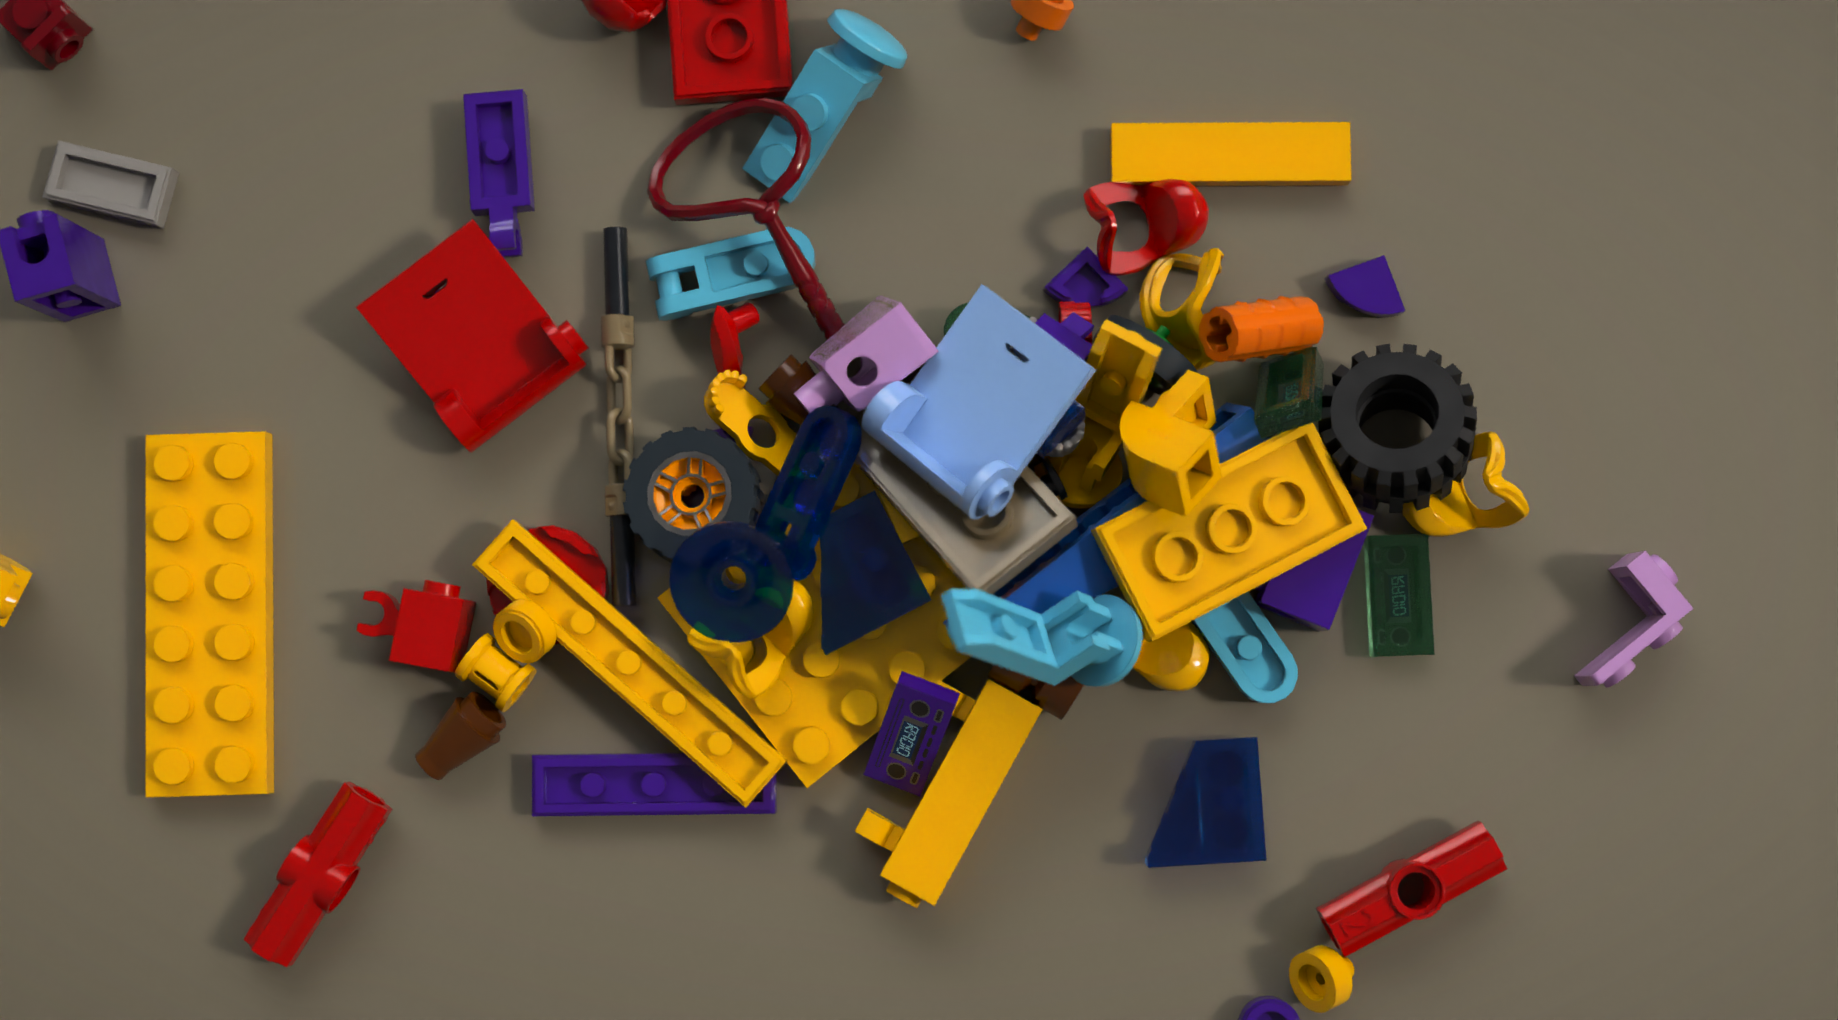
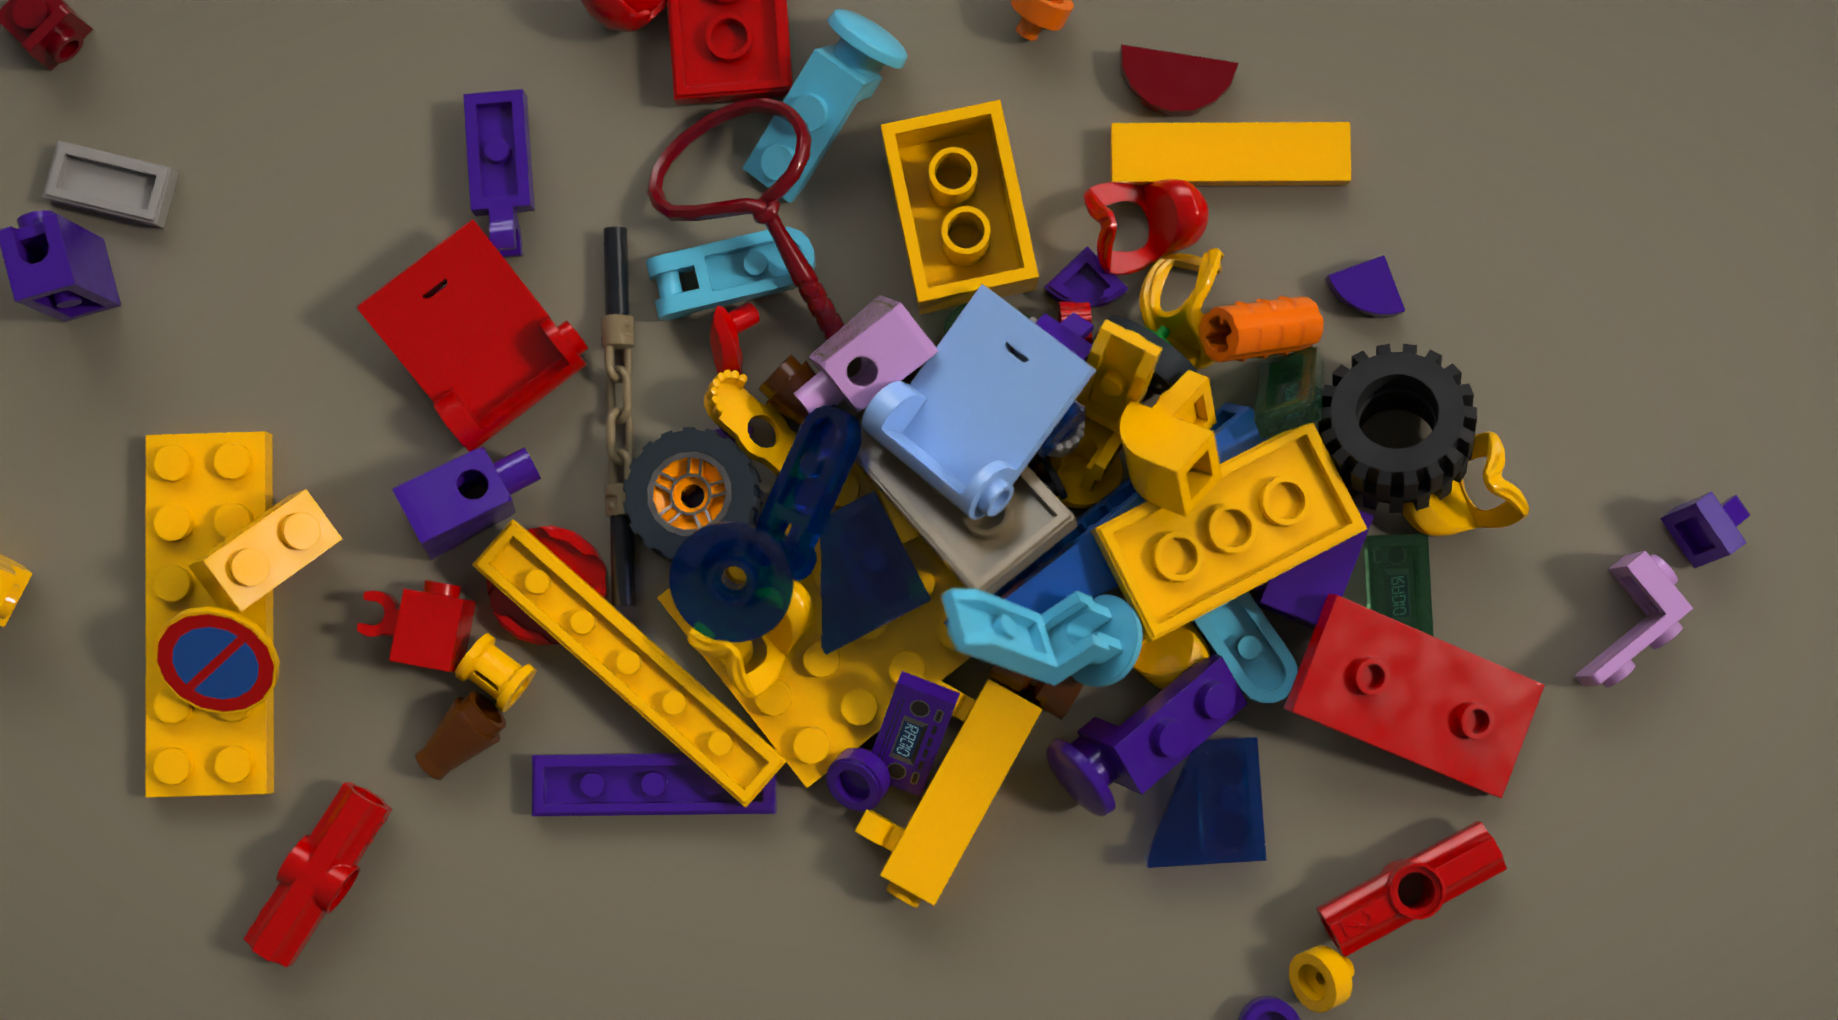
yellow tile [493,599,557,663] -> none
none -> piece [154,606,280,714]
none -> yellow brick [188,489,342,612]
none -> dark purple torso [392,447,541,560]
none -> dark purple tile [826,748,891,811]
none -> yellow brick [881,100,1039,315]
none -> dark purple piece [1046,654,1248,817]
none -> dark red tile [1120,44,1239,117]
none -> red plate [1284,594,1545,799]
none -> dark purple tile [1660,491,1750,569]

